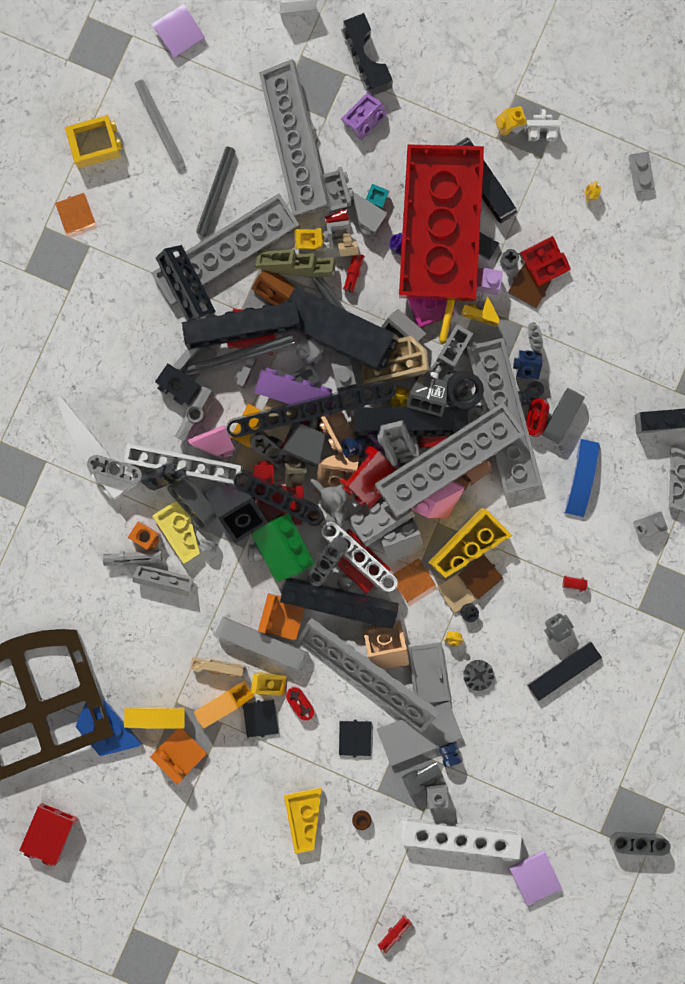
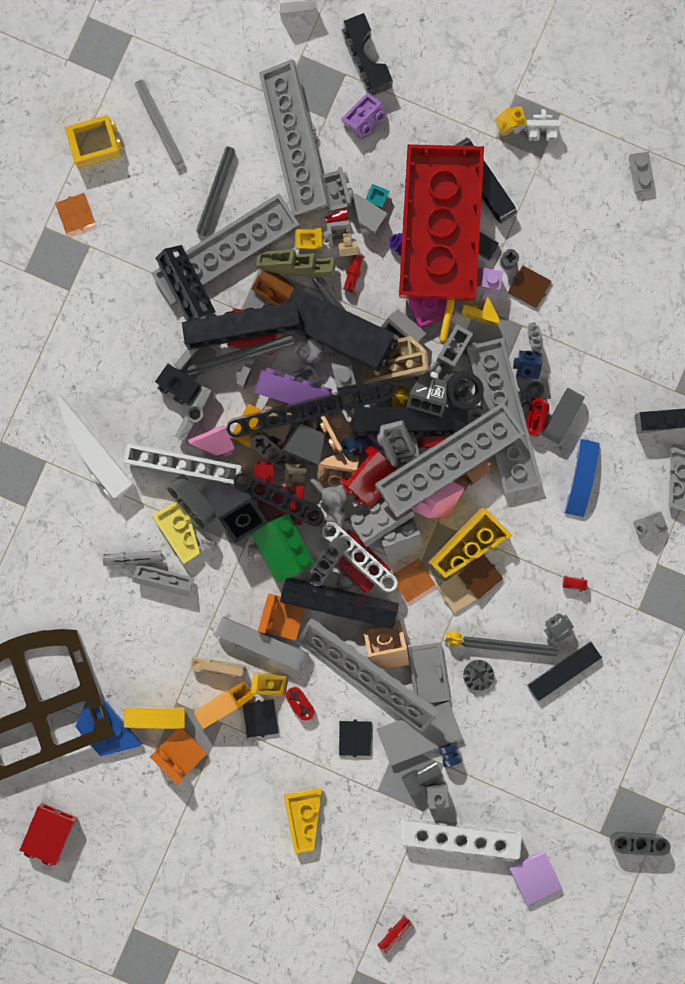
light grey beam [87,455,143,484] -> none
orange brick [128,521,160,550] -> none
black hinge [140,463,187,491] -> none
lavender slope [152,4,205,58] -> none
reddish brown plate [352,810,372,830] -> none
black bush [460,603,479,622] -> none
red slope [519,236,571,286] -> none
yellow plate [584,181,601,202] -> none
none -> dark grey axle [462,636,558,656]

